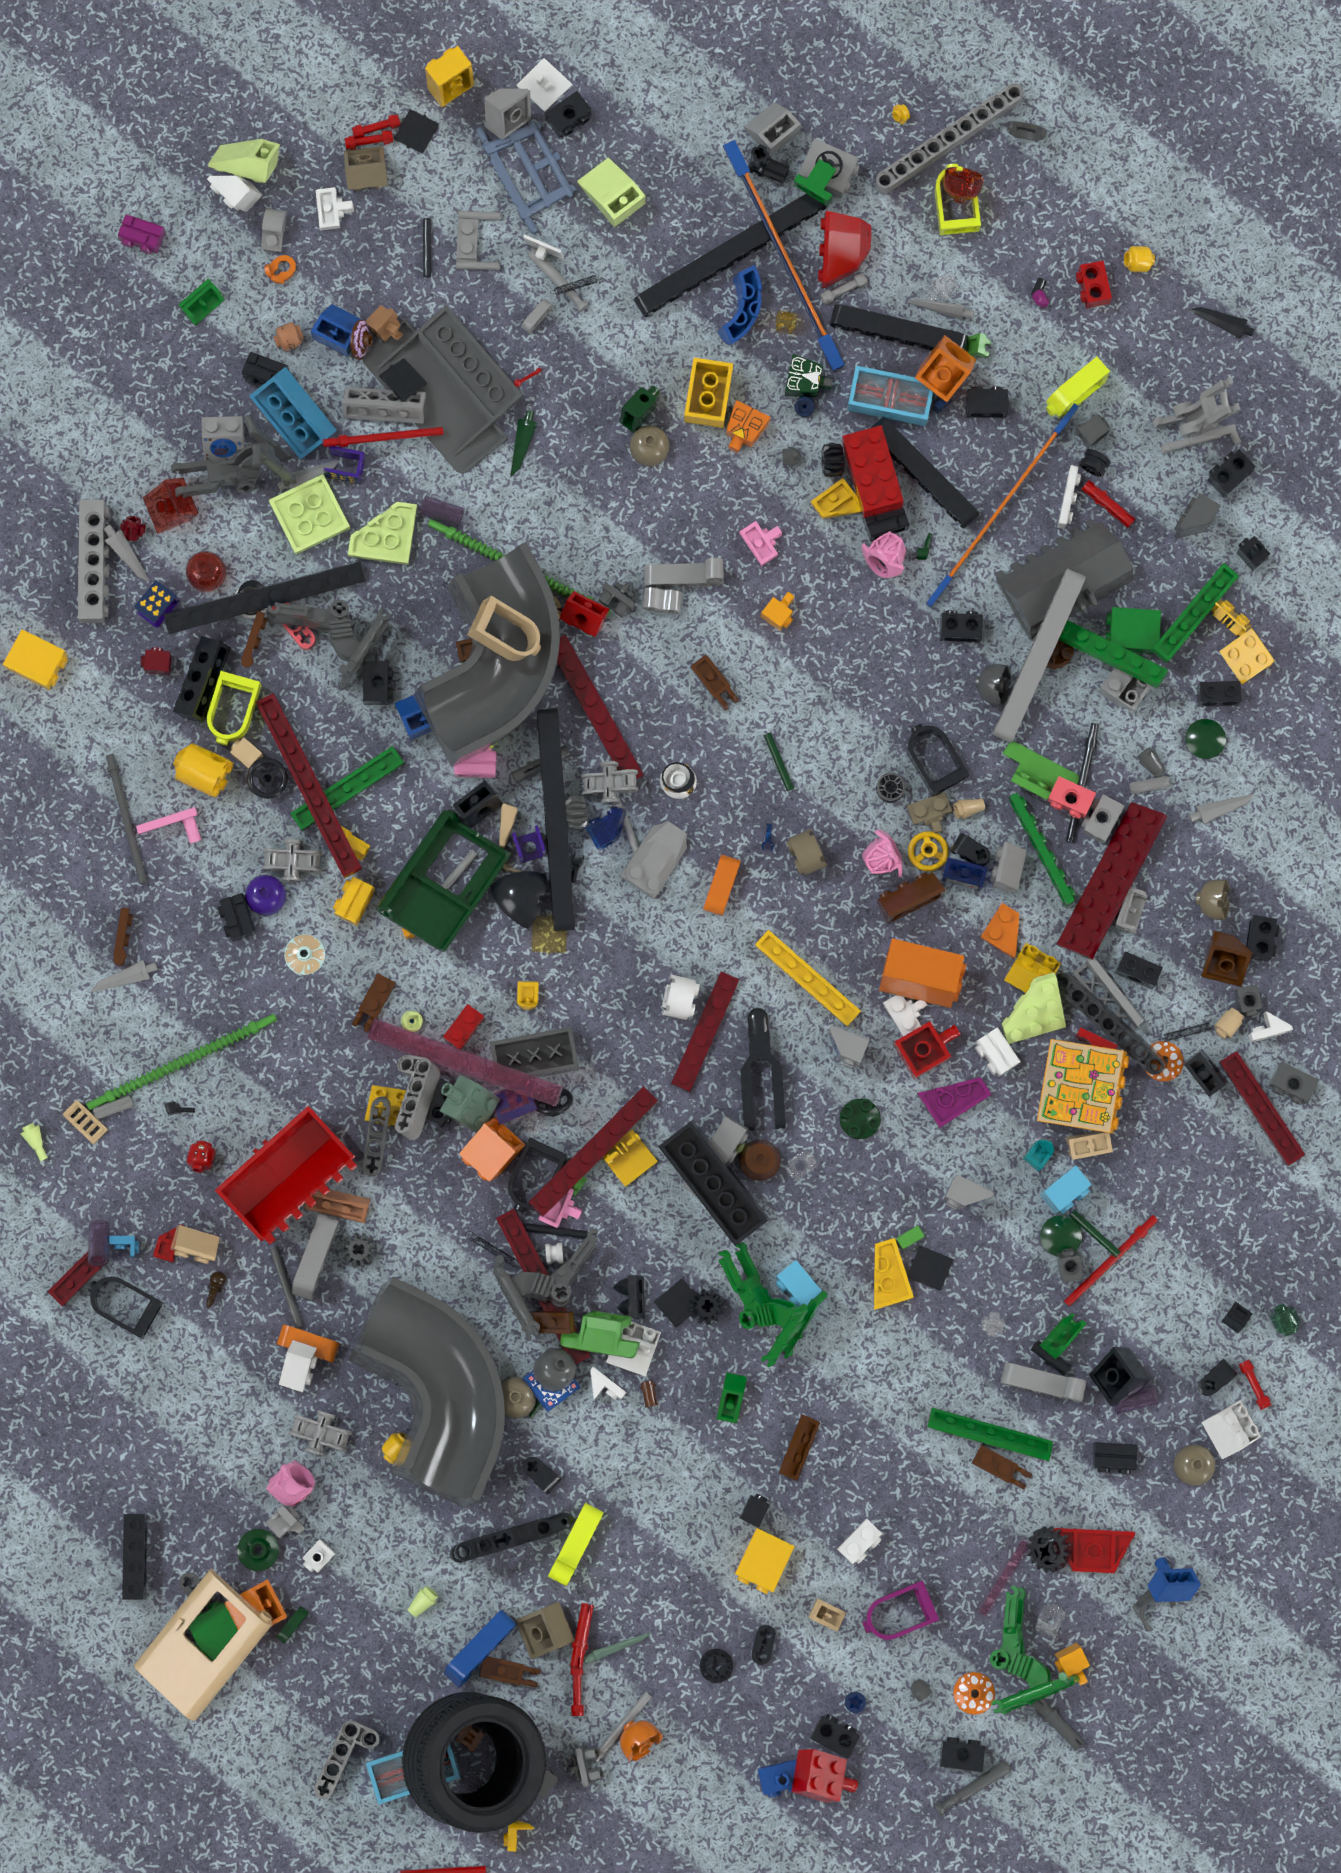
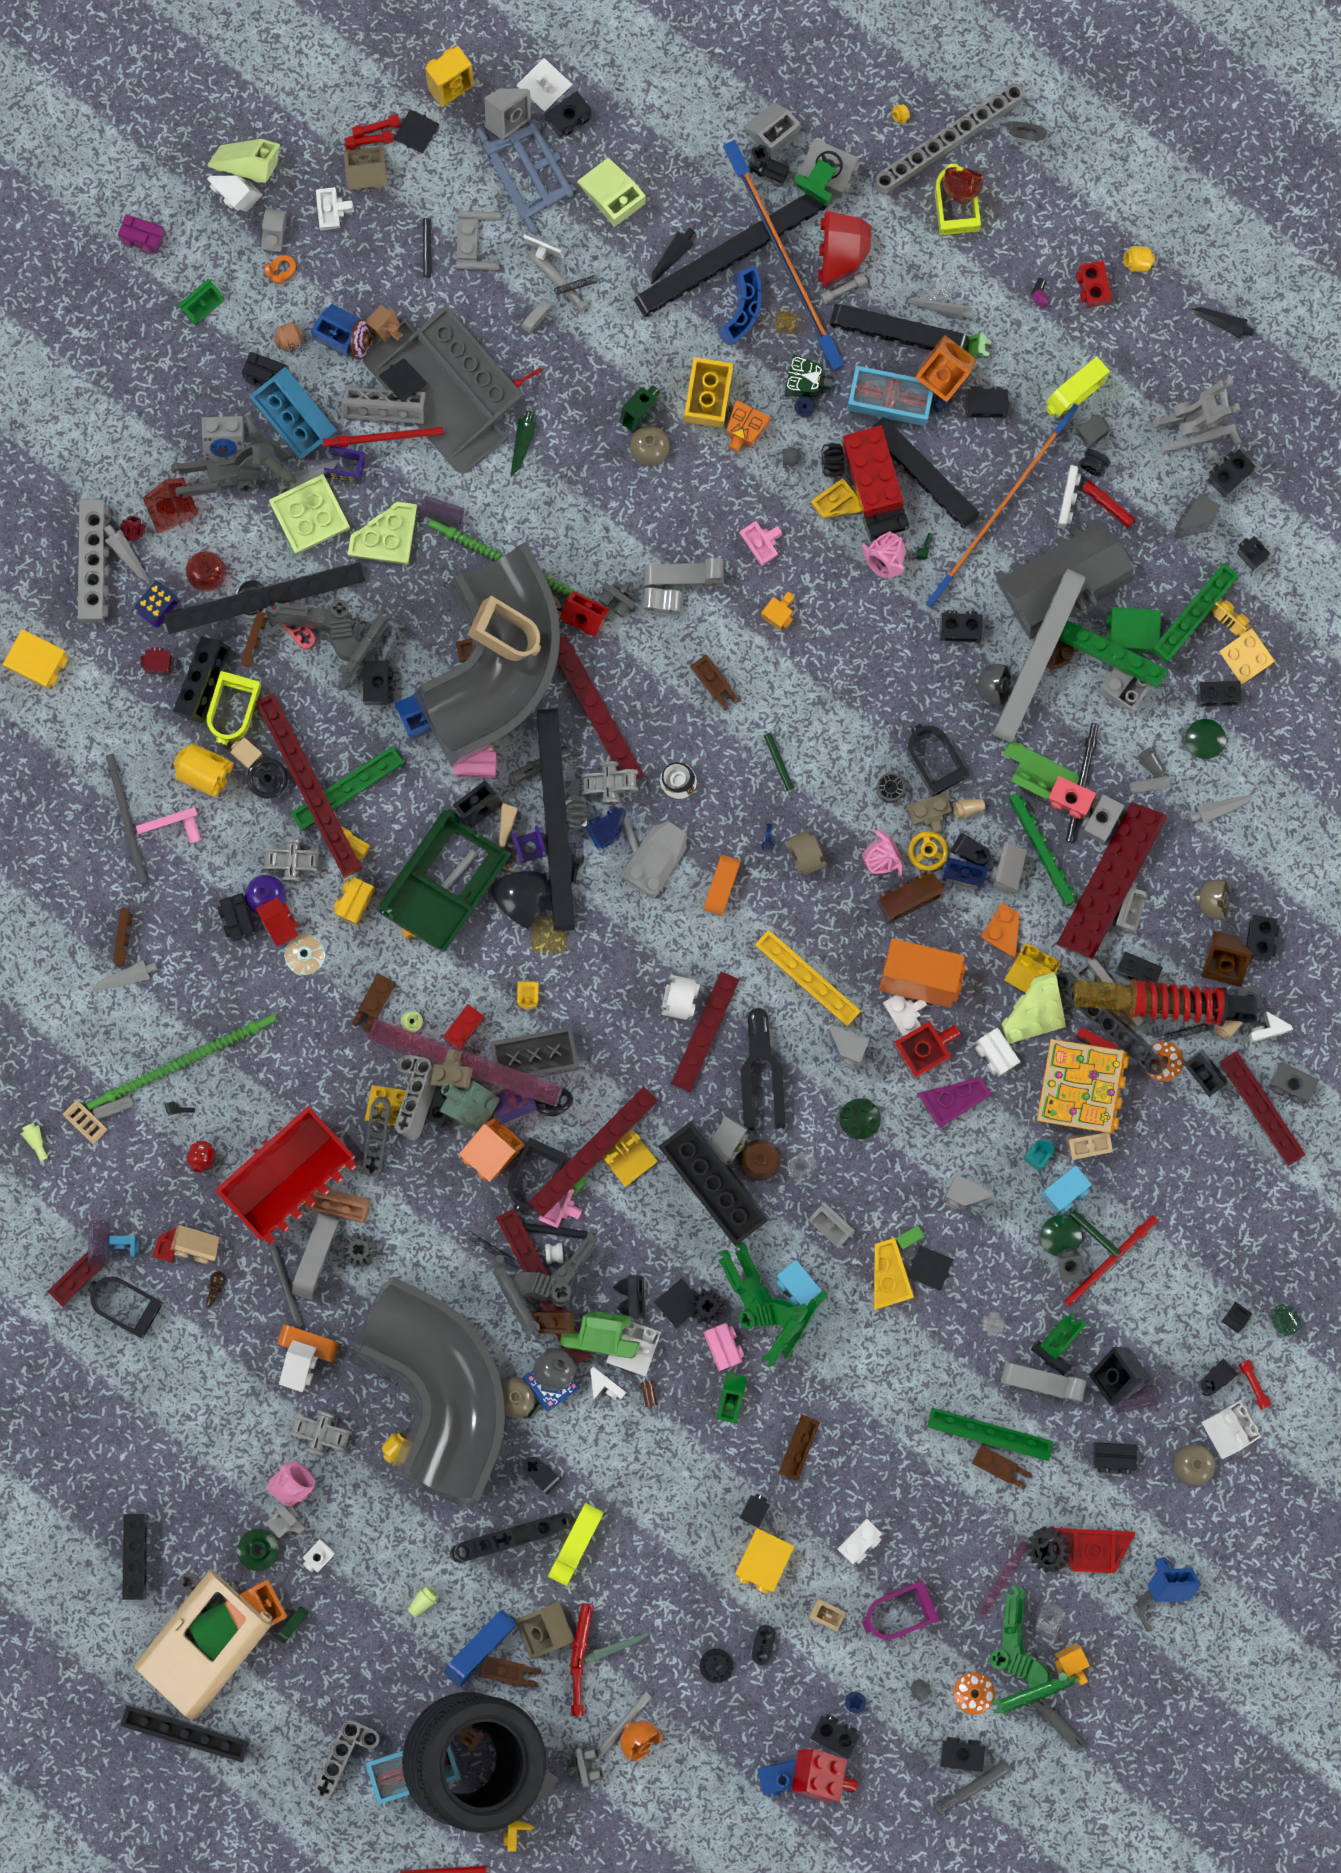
none -> black brick [120,1704,251,1763]
none -> red brick [256,897,298,947]
none -> dark tan hinge [430,1049,473,1089]
none -> black bar [651,228,695,284]
none -> bright pink brick [703,1323,745,1372]
none -> light grey hinge [808,1202,855,1248]
none -> piece [1074,979,1257,1027]

